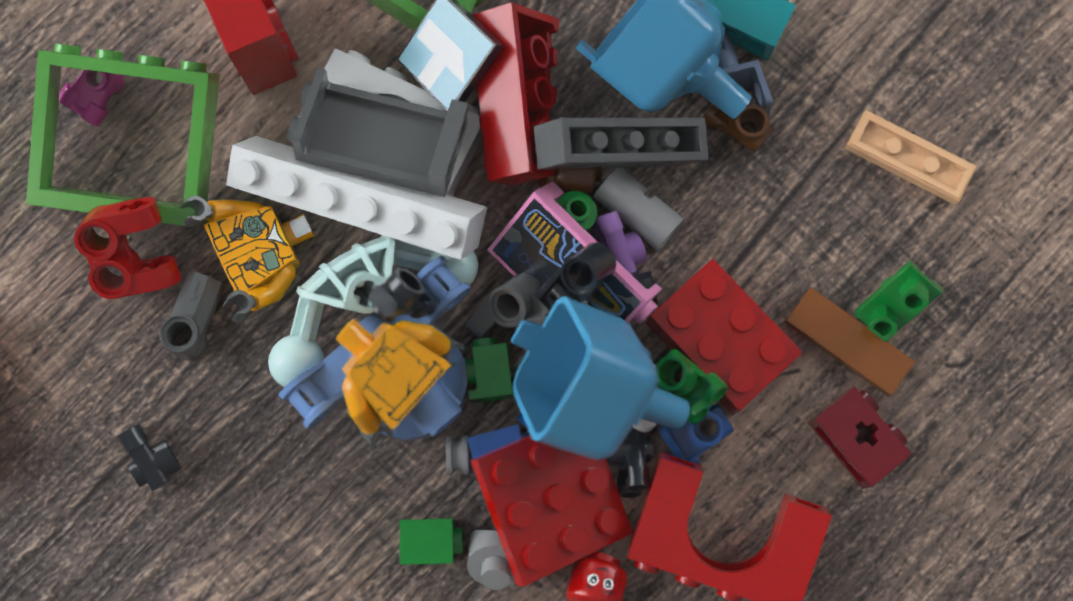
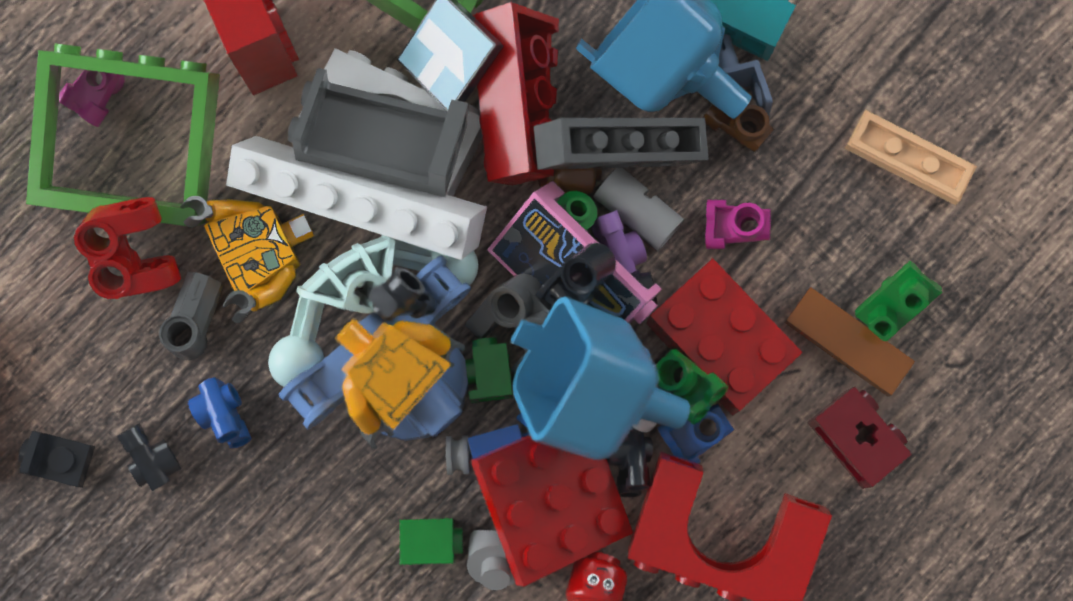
none -> black bracket [18,430,95,488]
none -> blue plate [188,377,252,448]
none -> dark pink plate [705,200,771,249]

